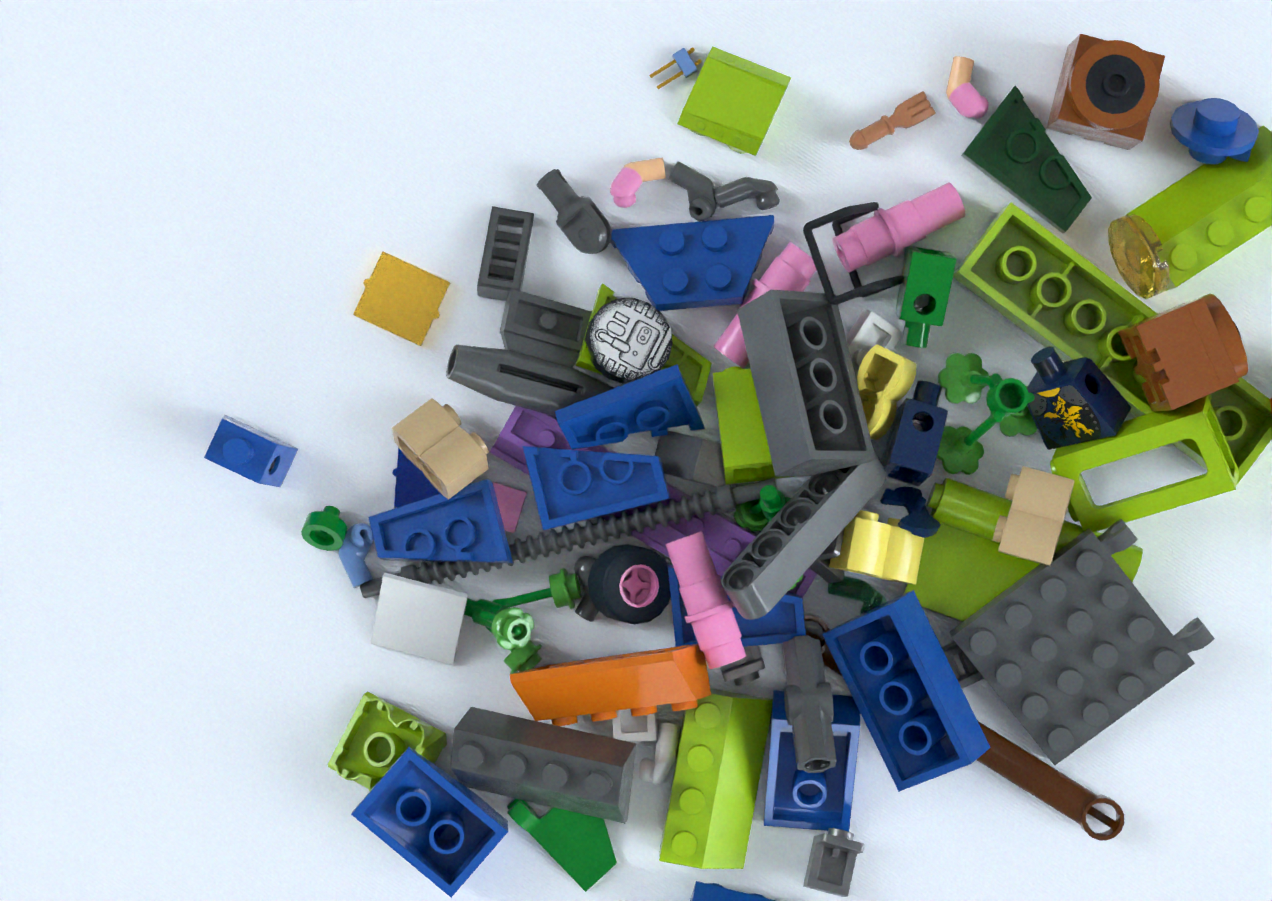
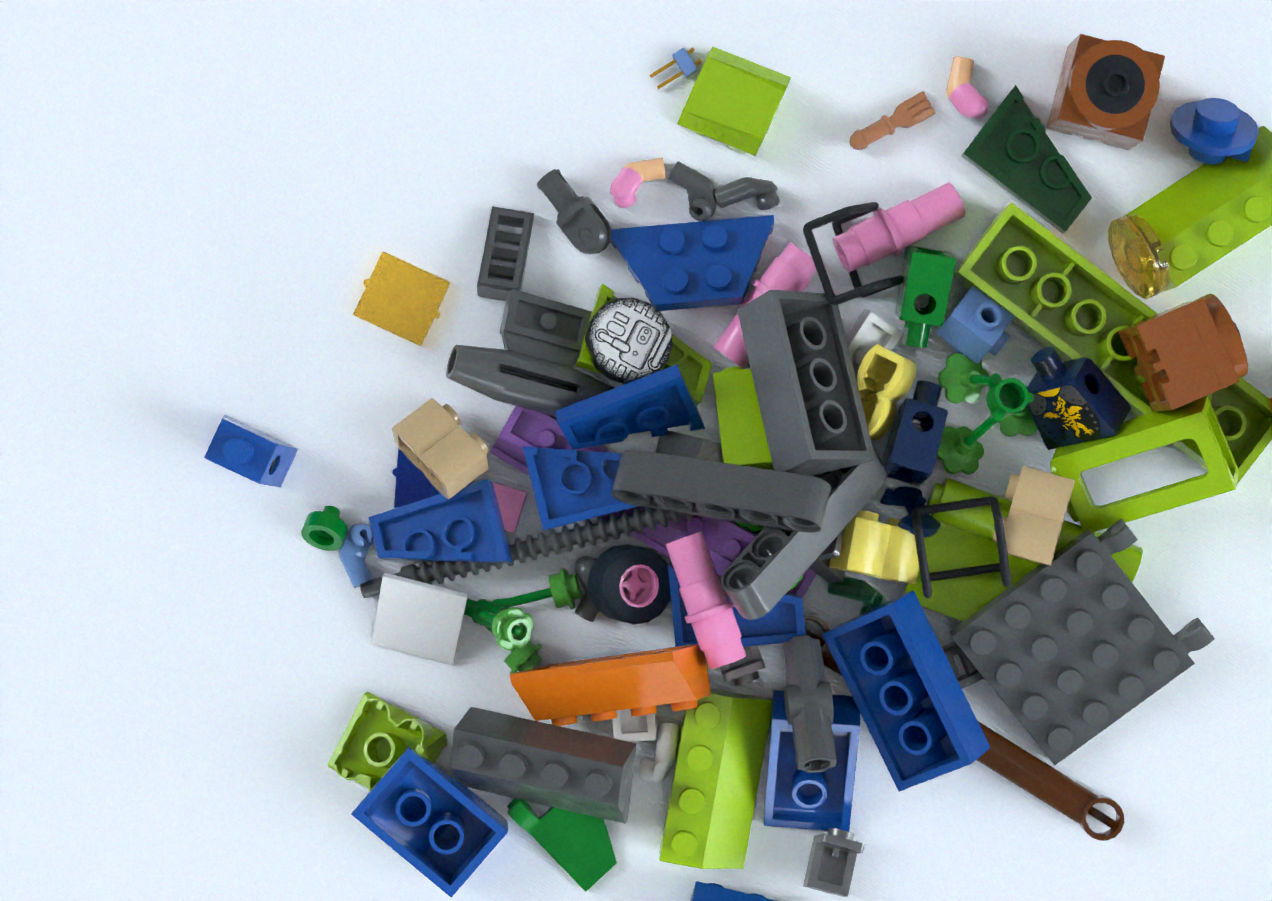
none -> dark grey beam [611,449,831,533]
none -> black piece [911,496,1011,598]
none -> medium blue brick [936,286,1014,364]

